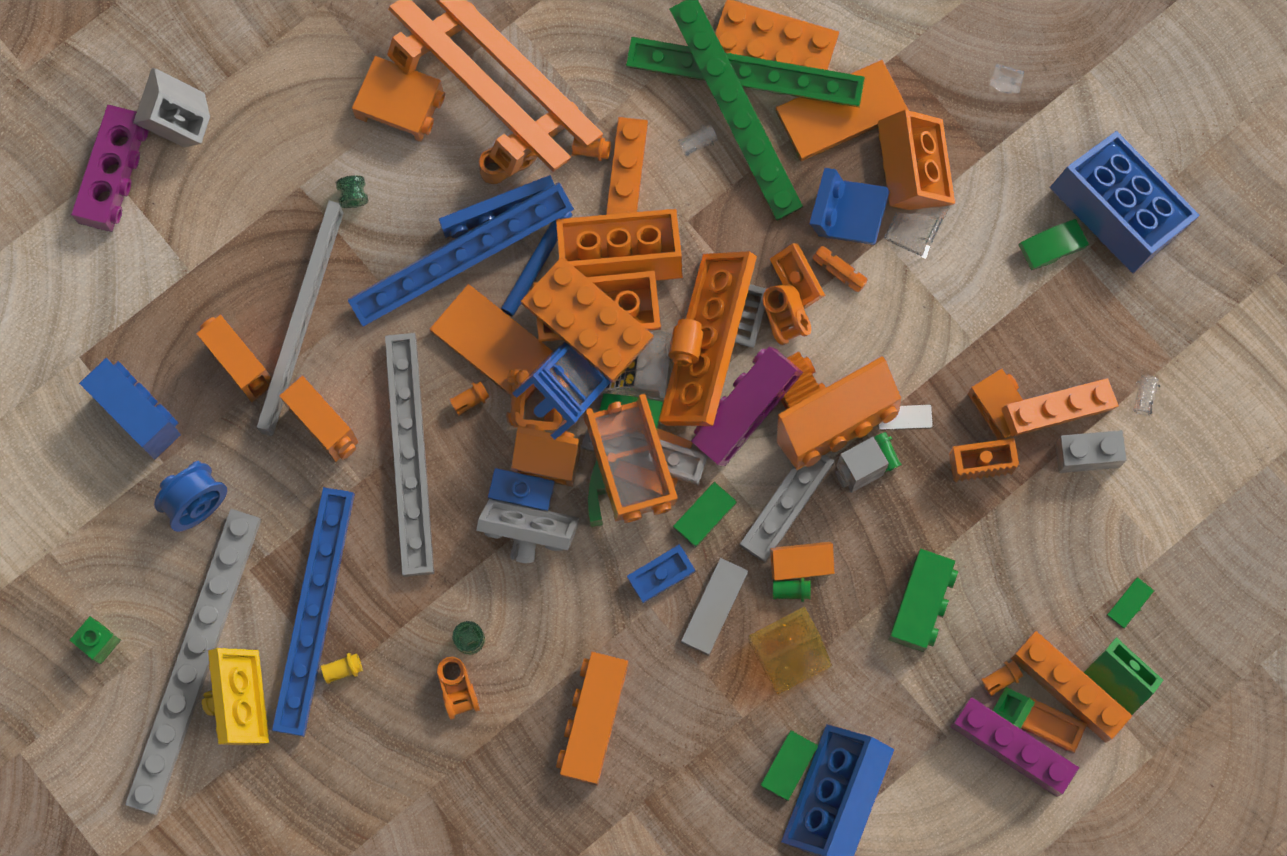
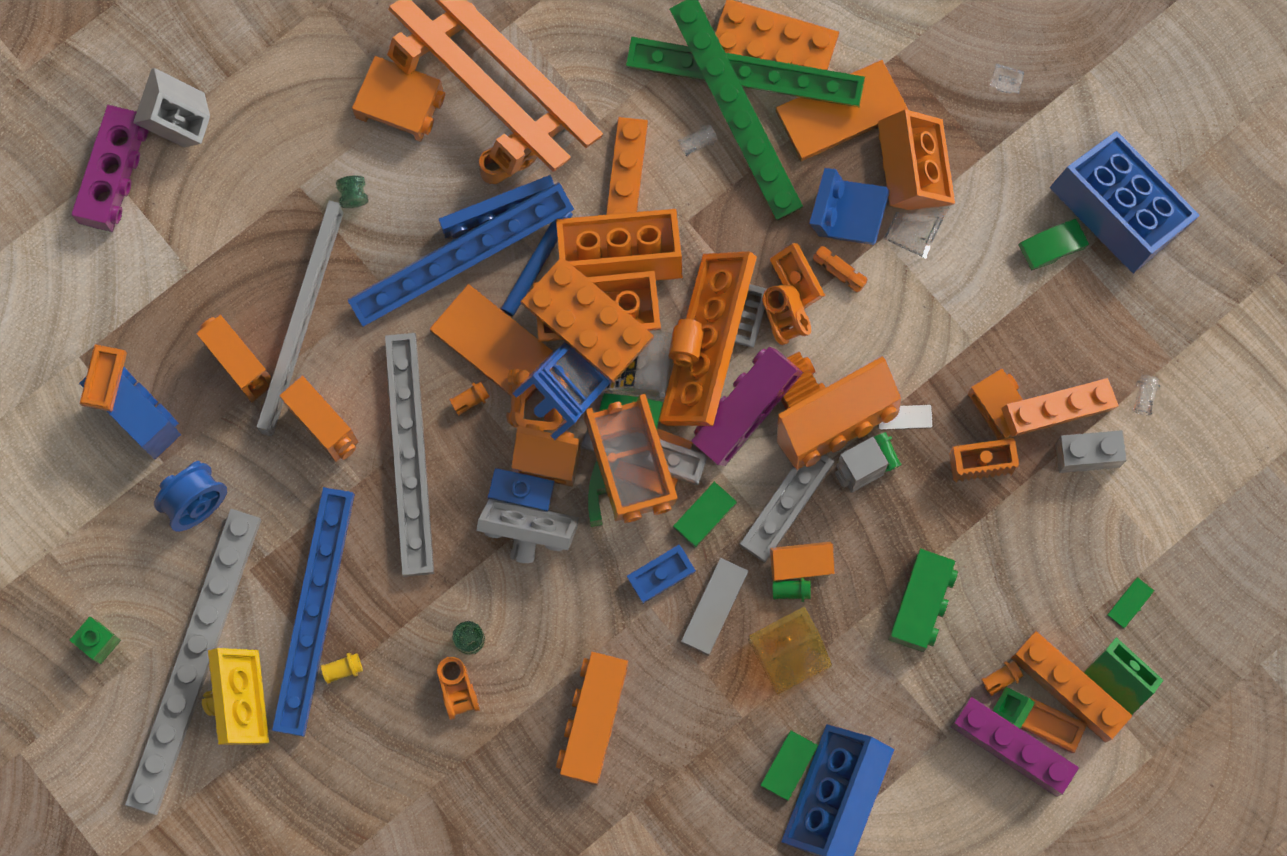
orange pin [572,137,611,161] -> none
none -> orange tile [79,344,127,412]

